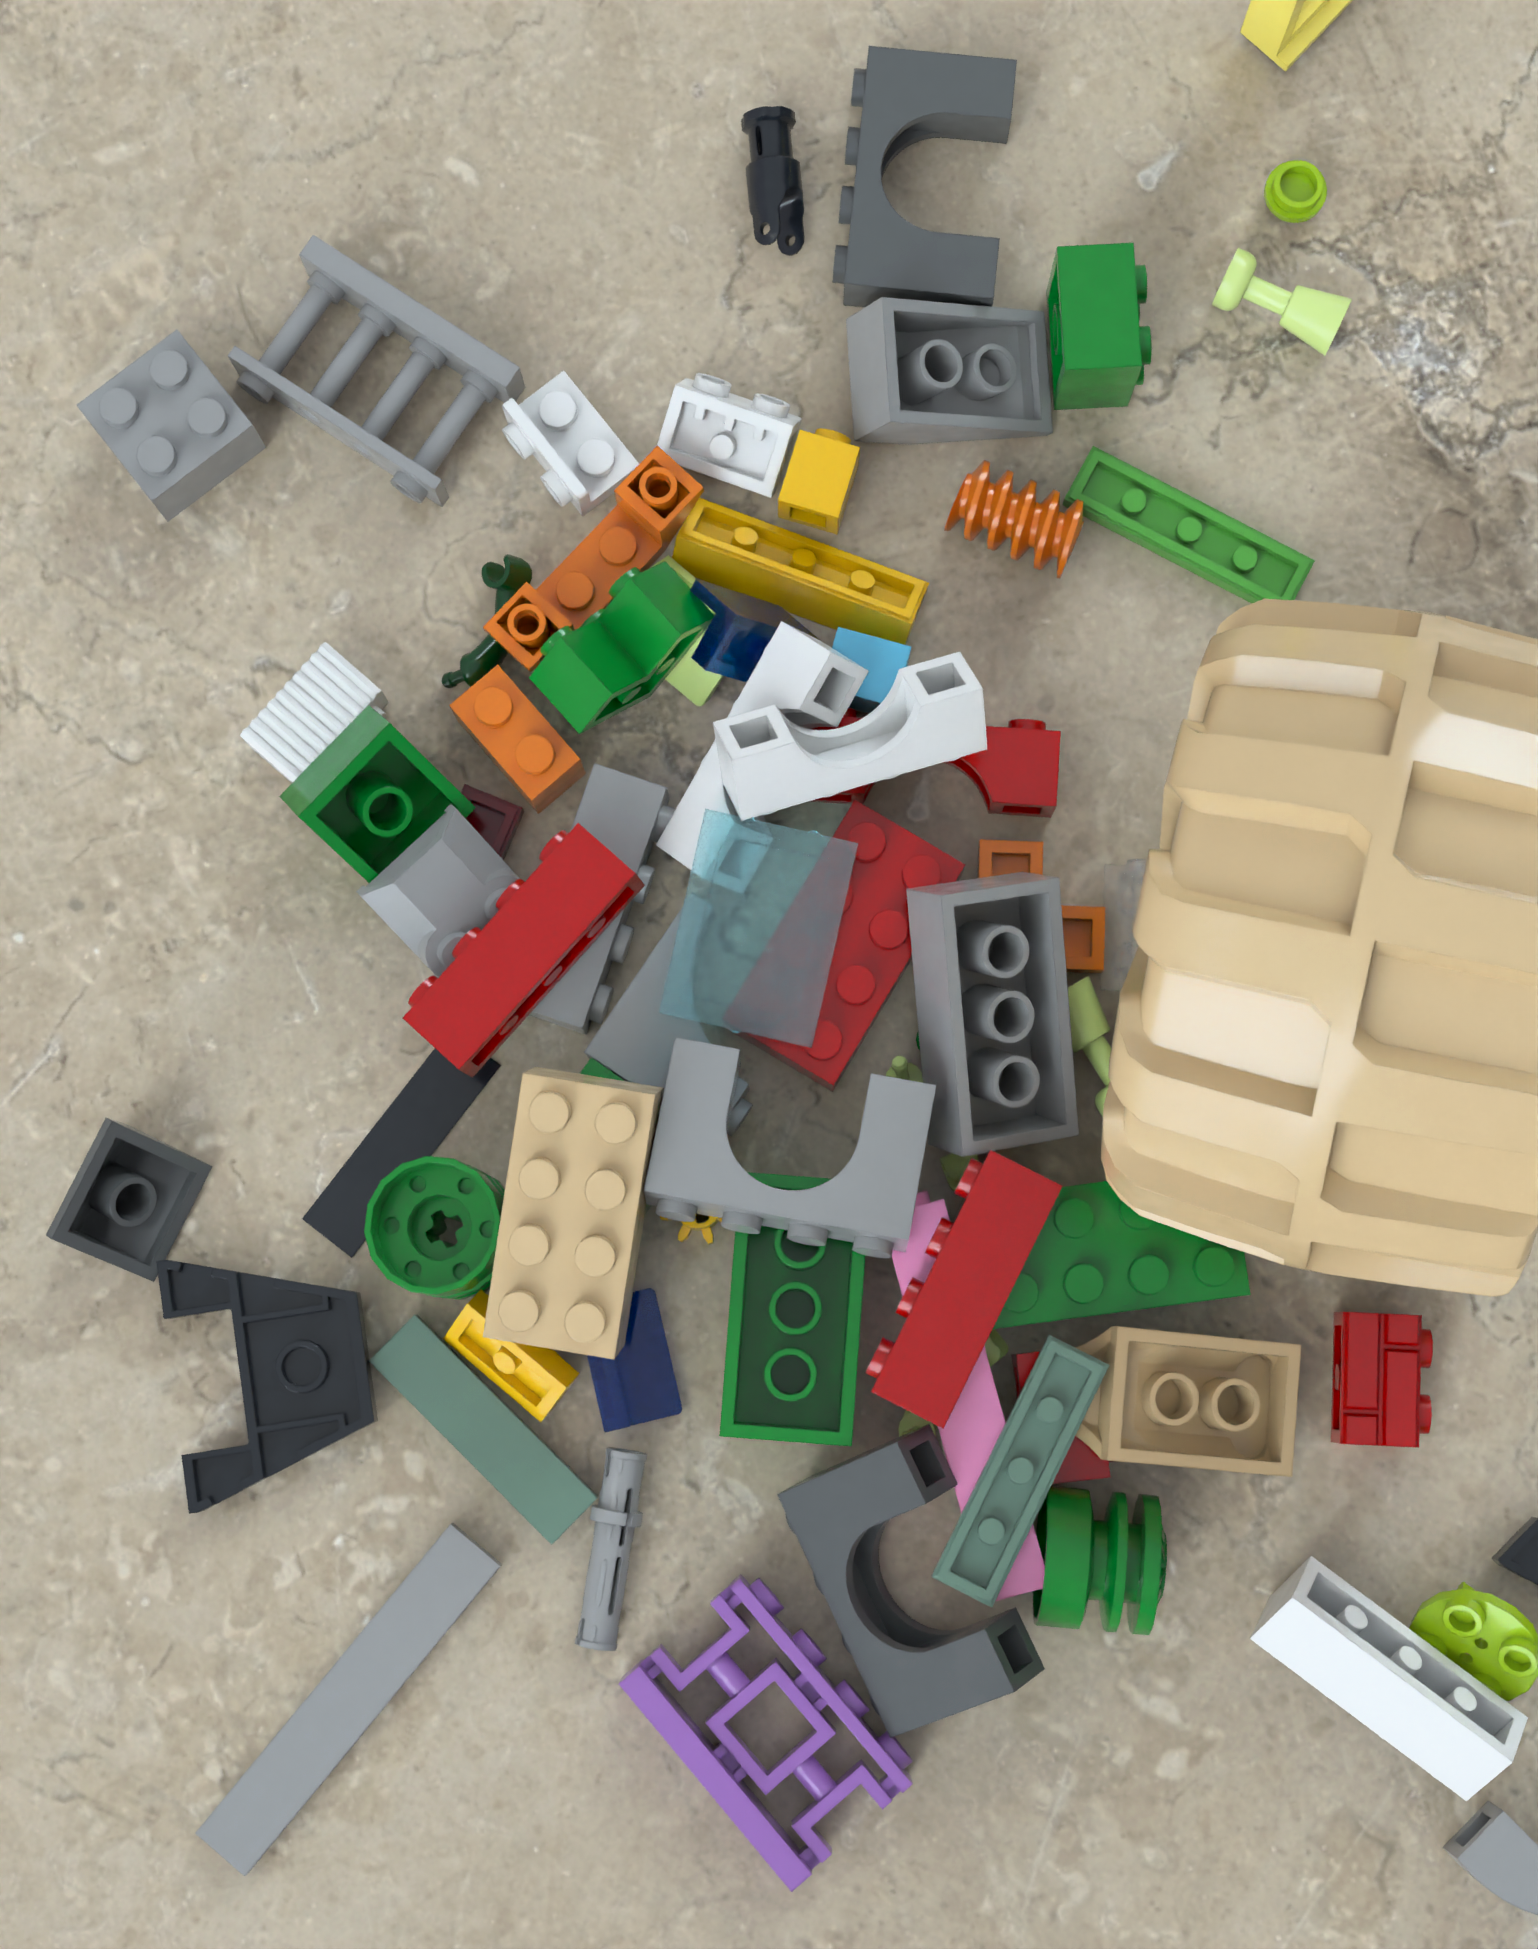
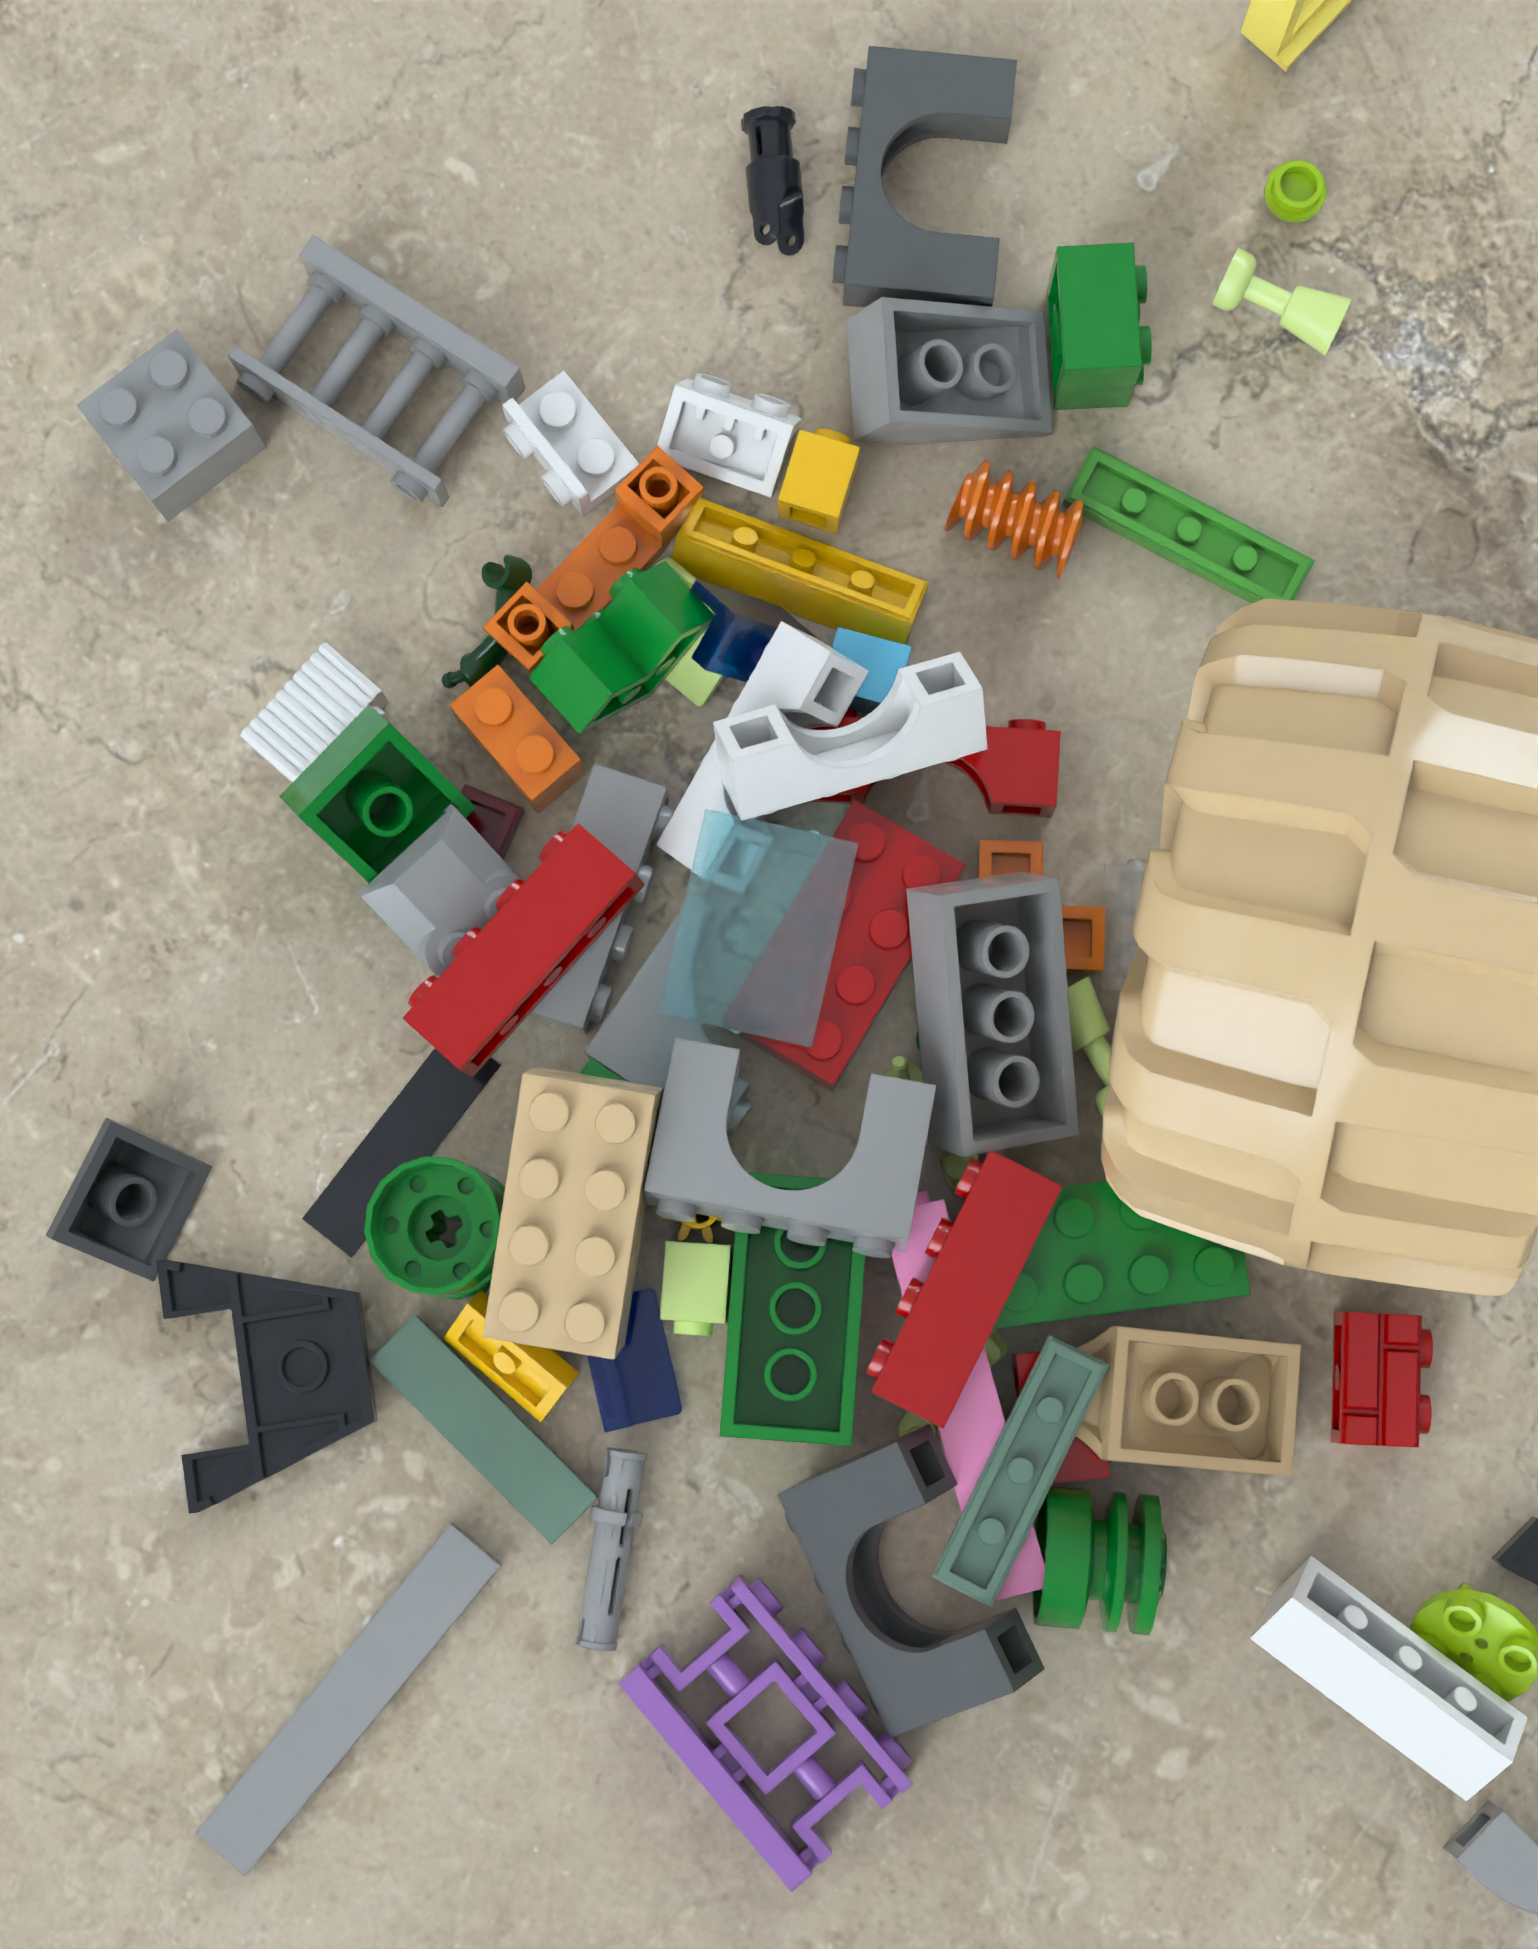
none -> yellowish green brick [660,1241,732,1336]

